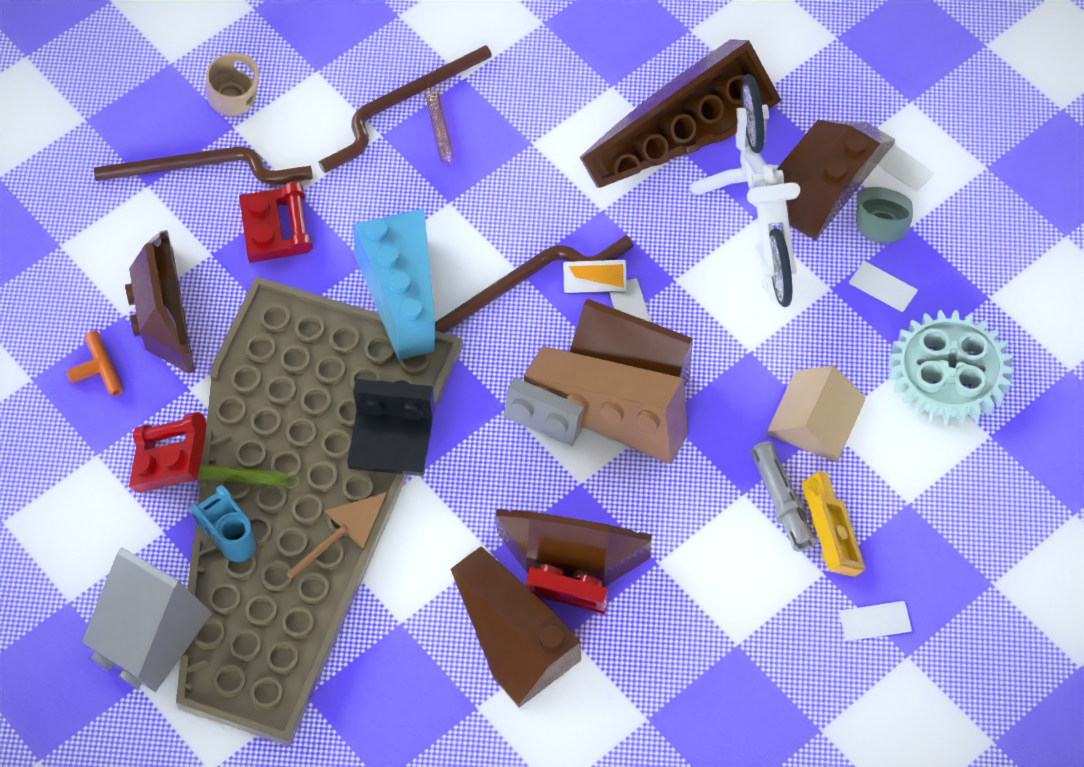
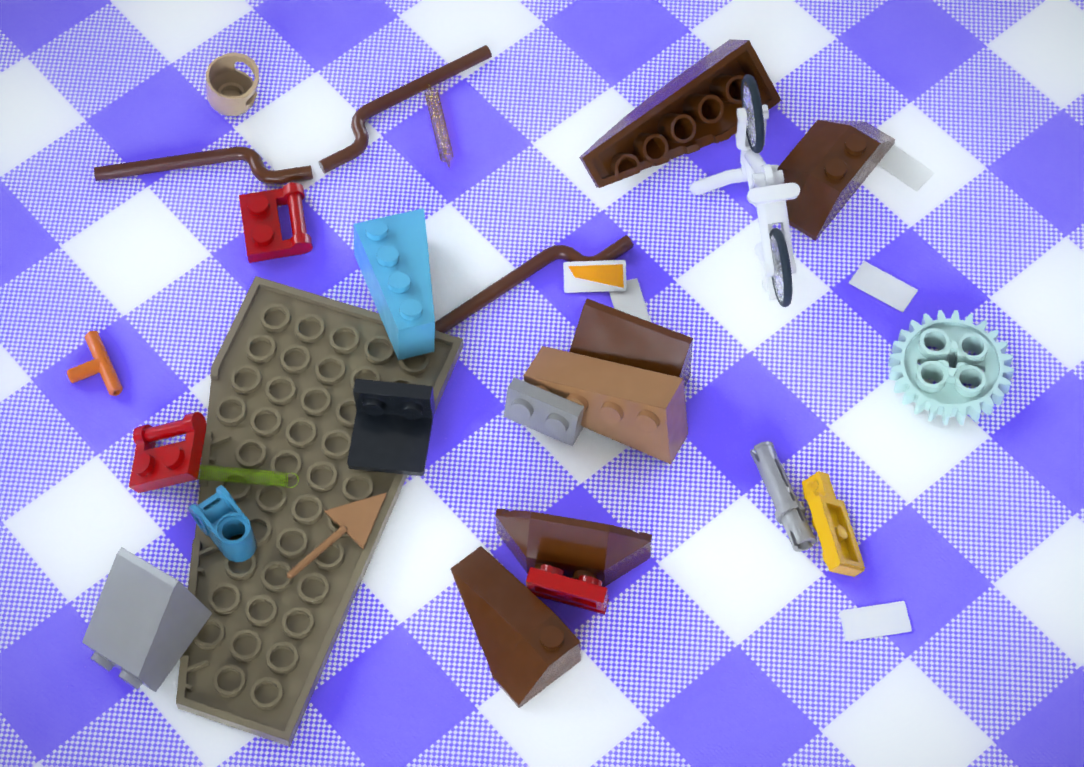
wedge [125,229,195,373] -> none
tan slope [766,365,866,462] -> none
sand green cap [856,187,913,244] -> none

